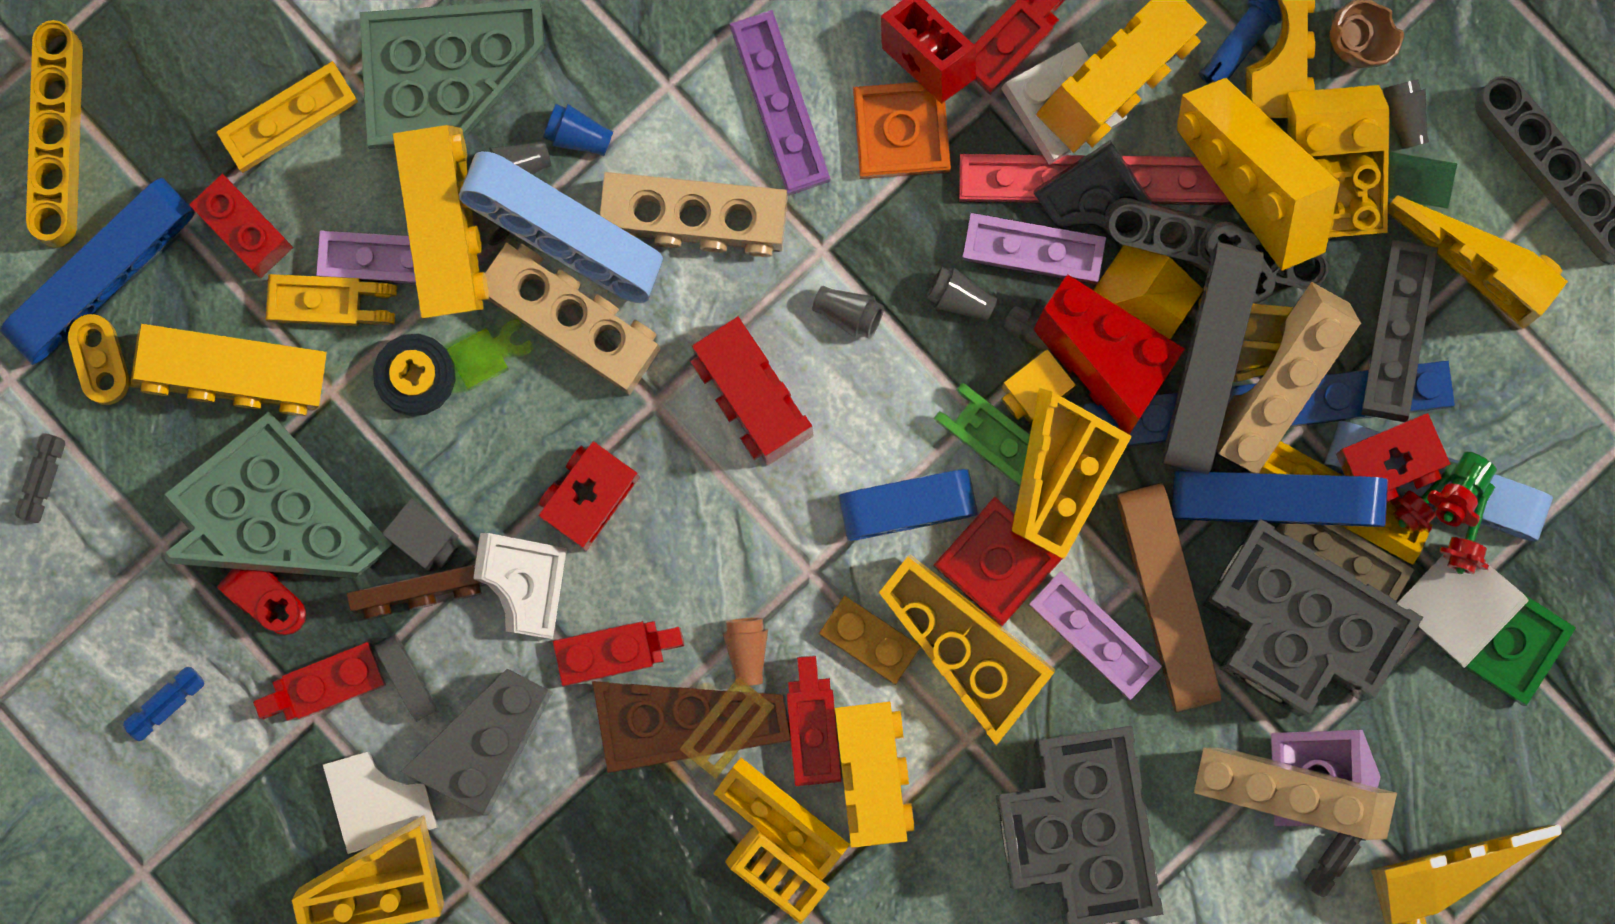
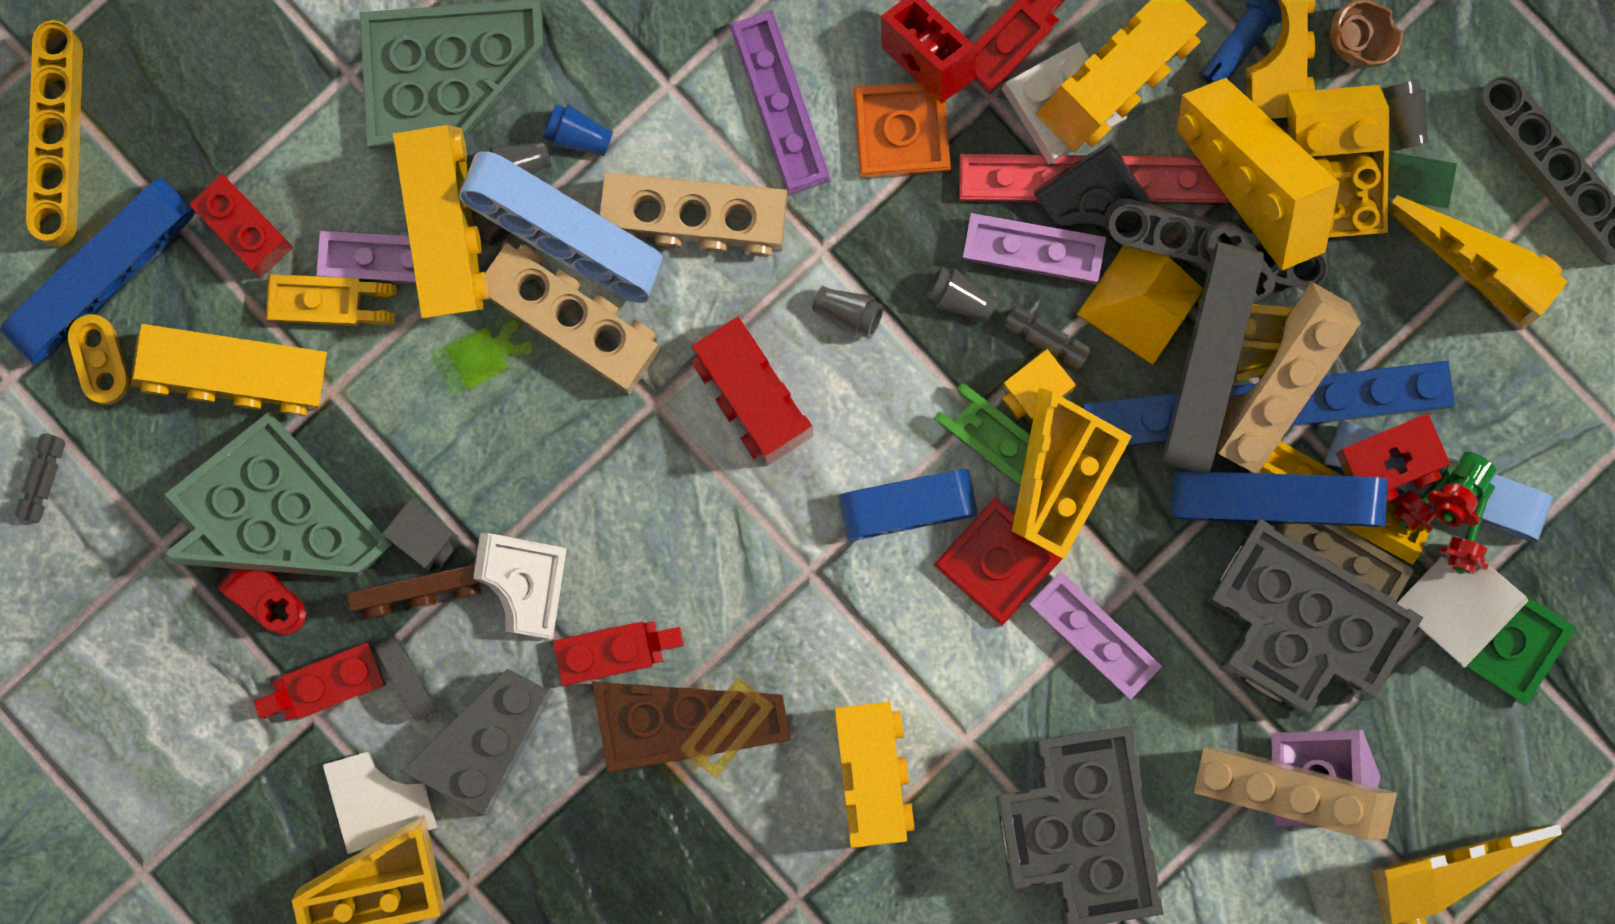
blue axle [123,667,204,741] -> none
yellow plate [217,61,359,173] -> none
black wheel [373,333,456,416] -> none
red brick [538,441,640,551] -> none
yellow plate [713,757,850,881] -> none
nougat cone [722,617,768,686] -> none
yellow slope [725,826,830,924] -> none
red hinge [787,655,842,786] -> none
pearl gold plate [819,595,921,685] -> none
yellow wedge [879,554,1055,746] -> none
red wedge [1033,274,1185,435] -> none
medium nougat beam [1117,483,1221,713] -> none
dark grey axle [1305,833,1366,897] -> none
dark grey plate [1361,240,1438,422] -> none

